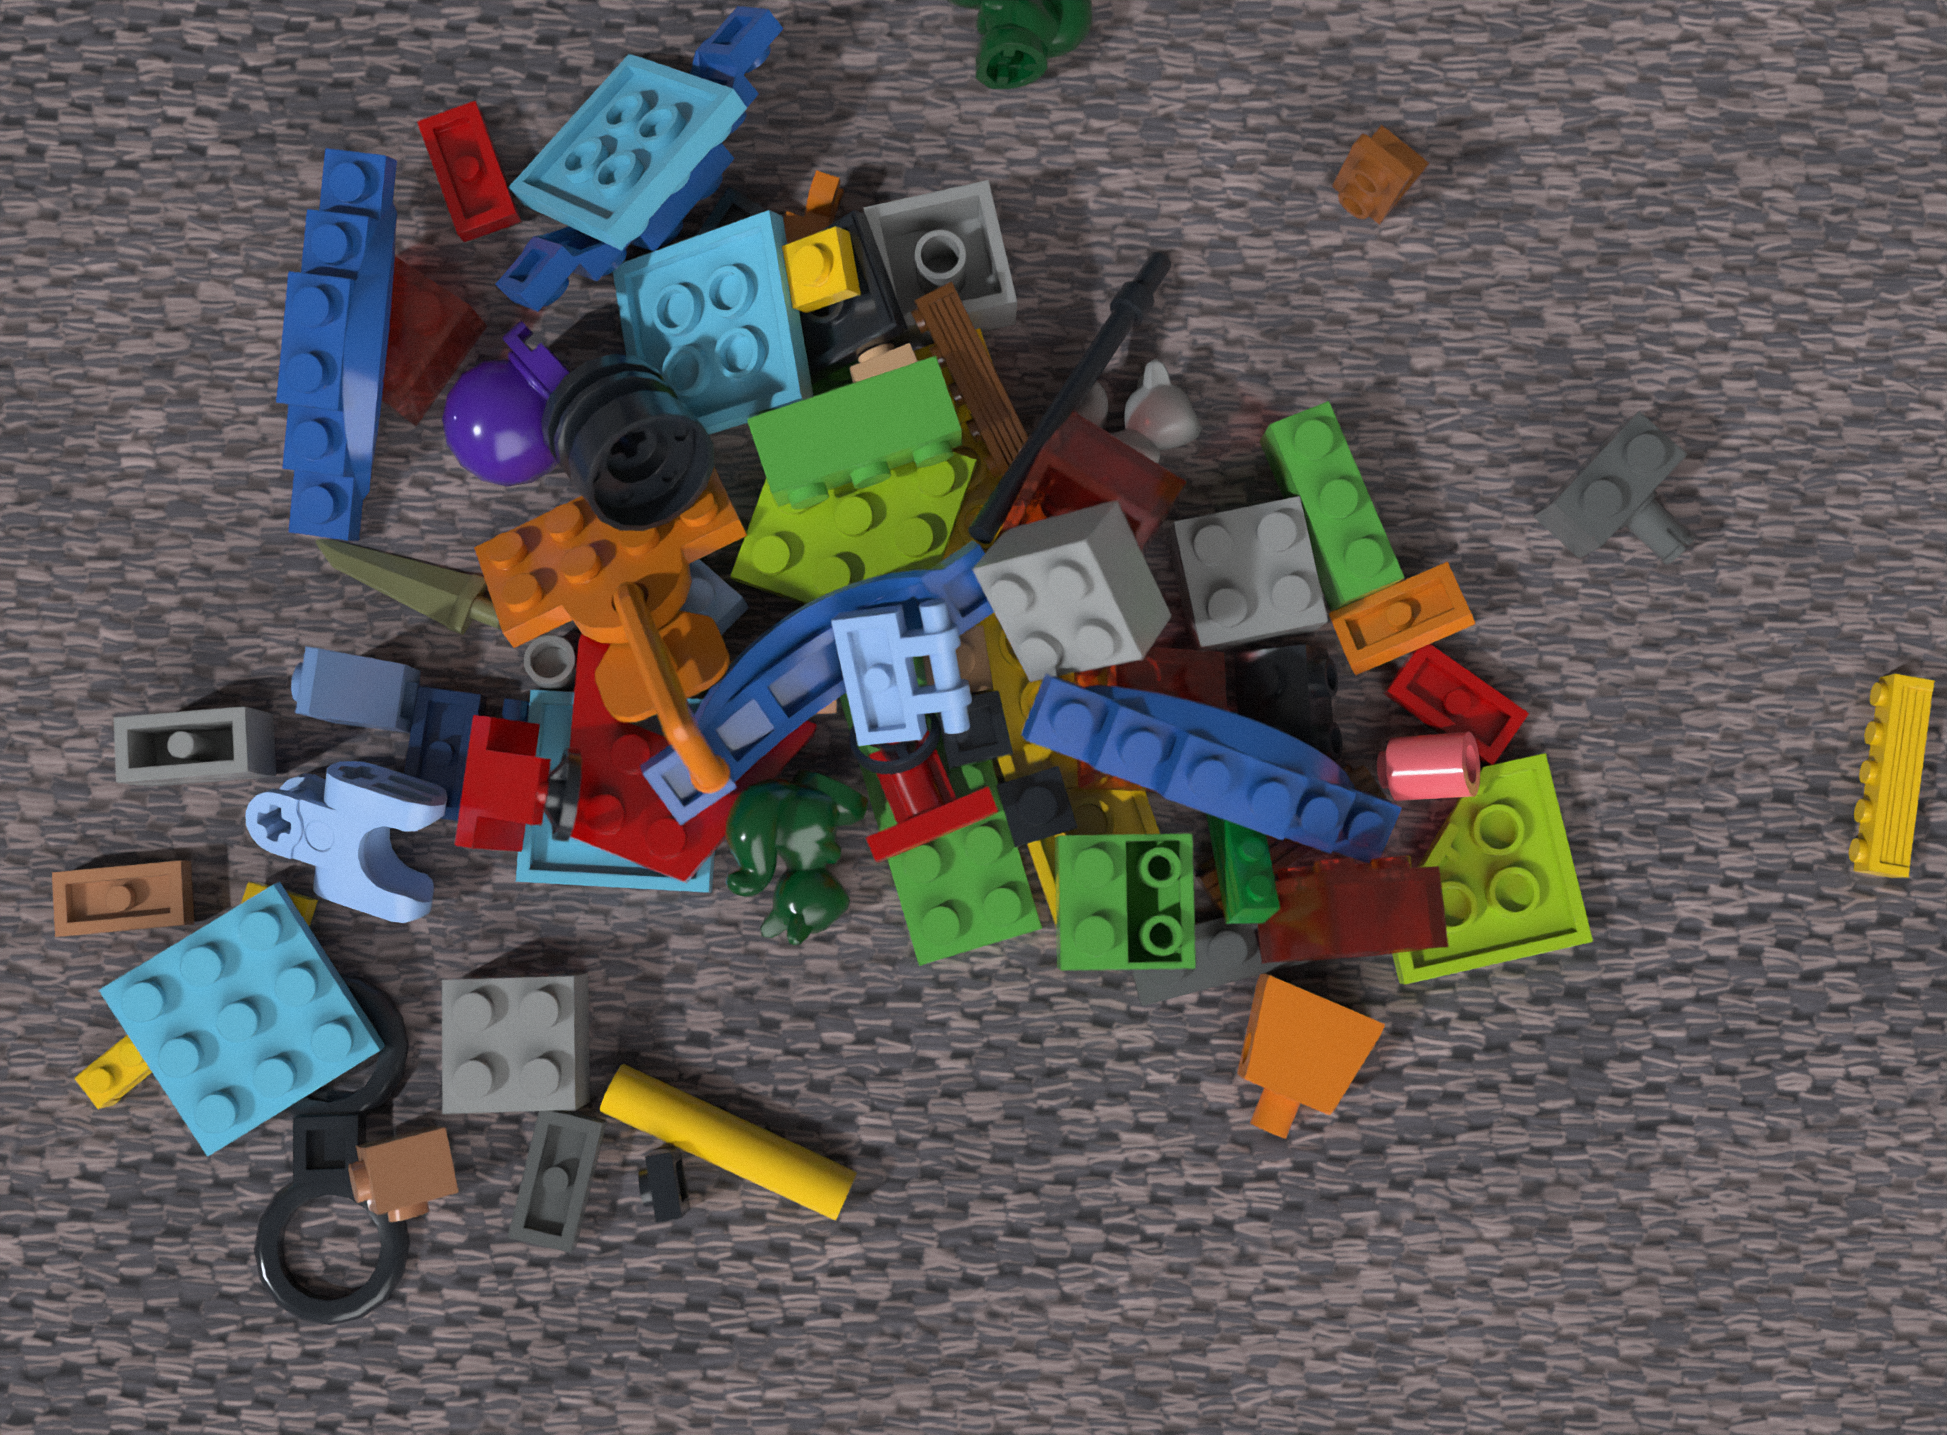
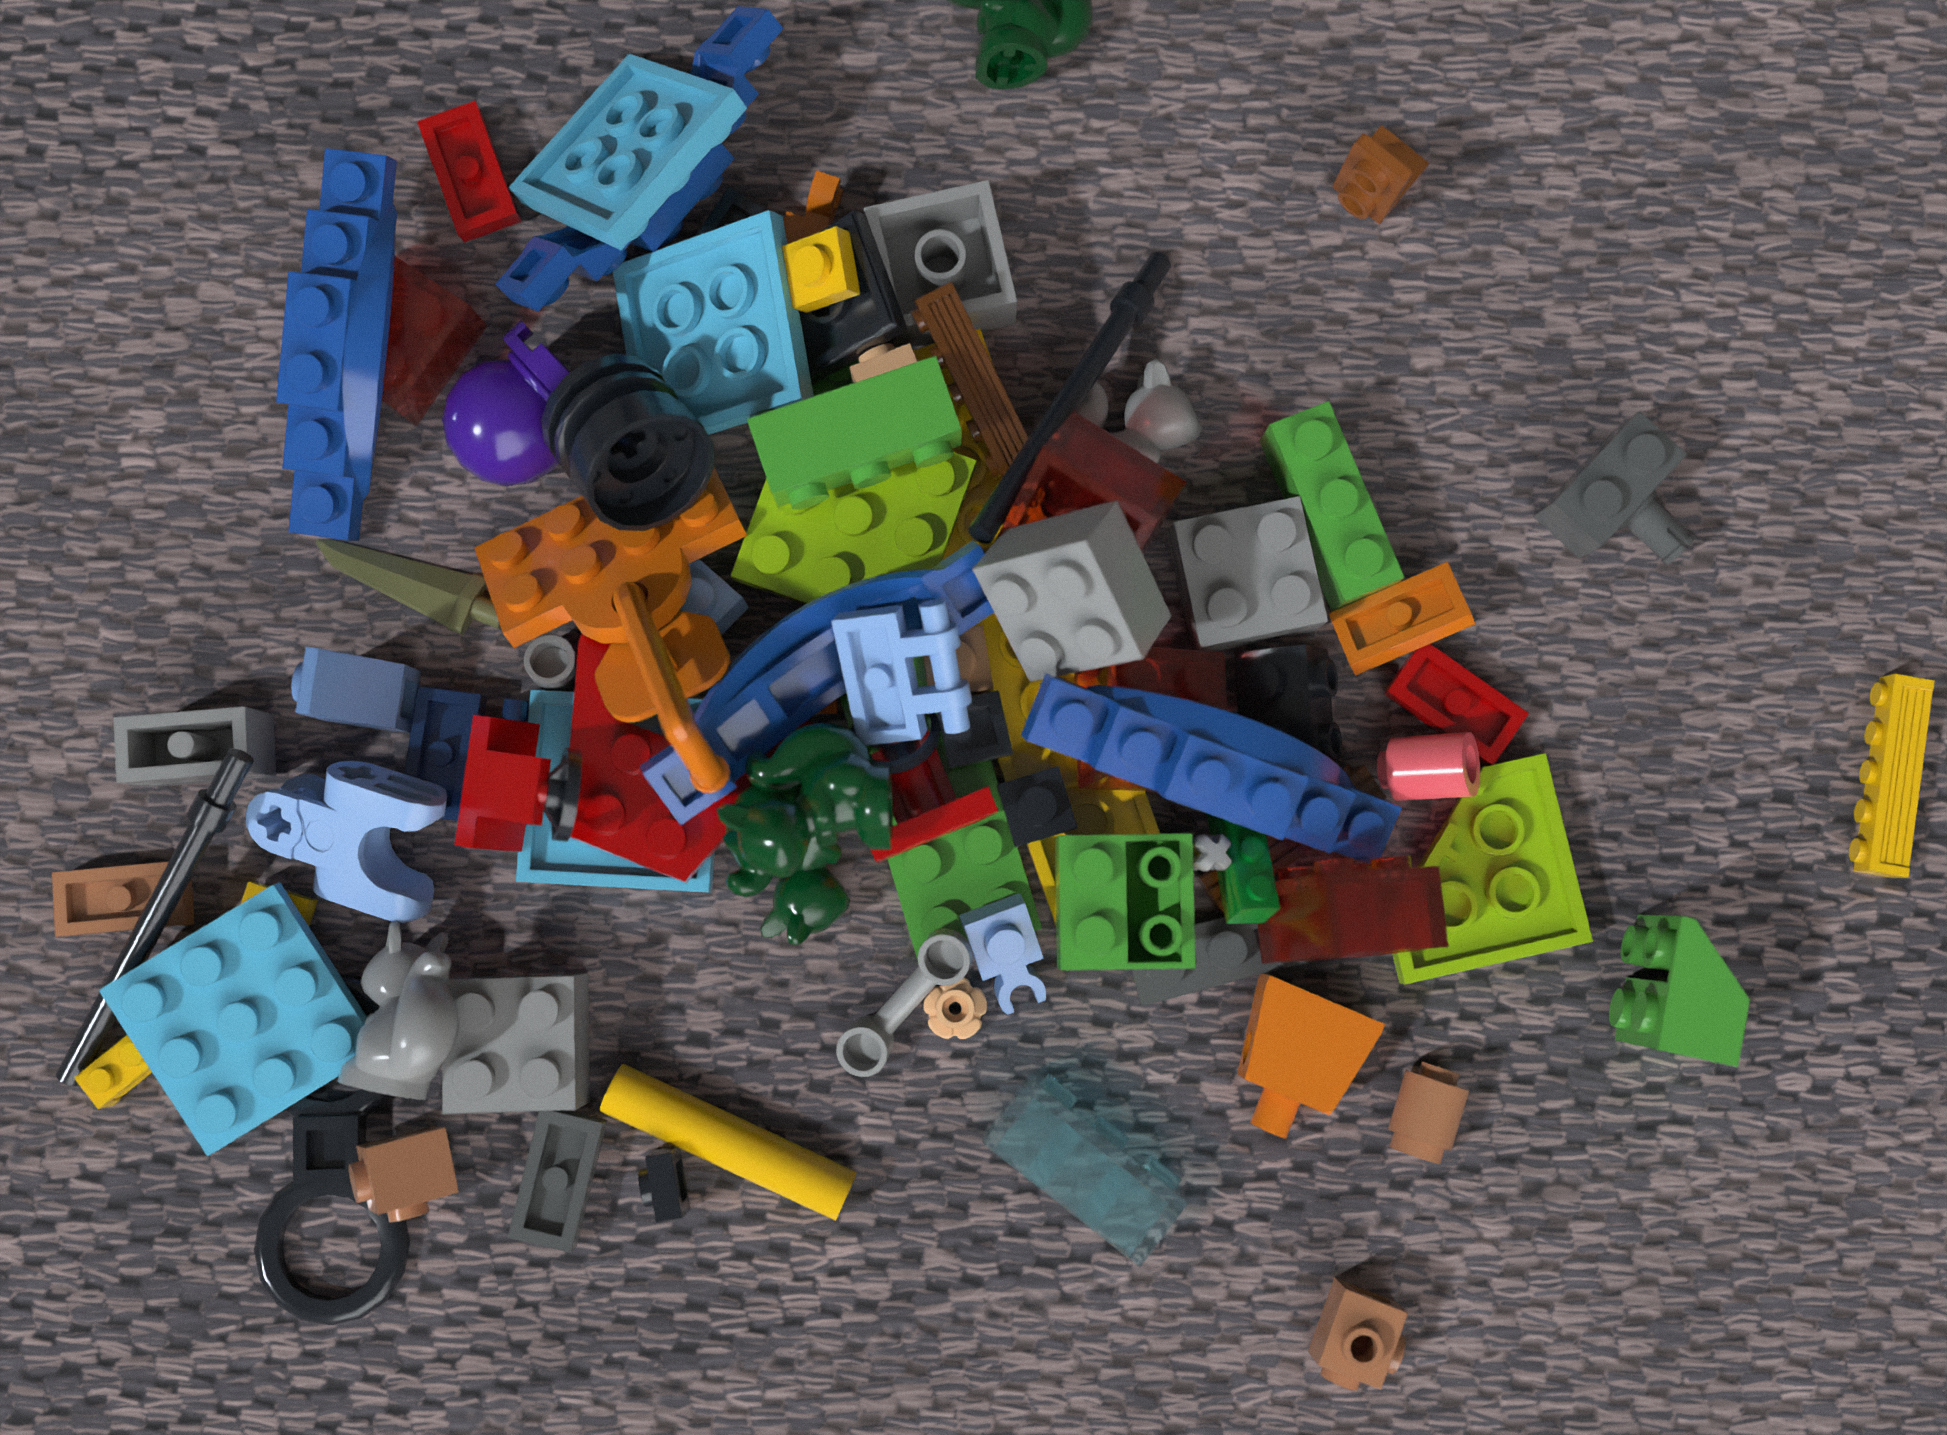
none -> black bar [56,748,254,1086]
none -> light grey animal [337,921,459,1100]
none -> dark green animal [716,723,893,878]
none -> light grey bar [836,928,973,1077]
none -> light nougat plate [923,977,987,1039]
none -> medium blue plate [959,893,1046,1015]
none -> clear light blue brick [982,1074,1188,1267]
none -> light grey axle [1192,834,1232,871]
none -> nougat brick [1308,1277,1408,1391]
none -> nougat brick [1388,1062,1469,1164]
none -> bright green slope [1609,915,1750,1067]

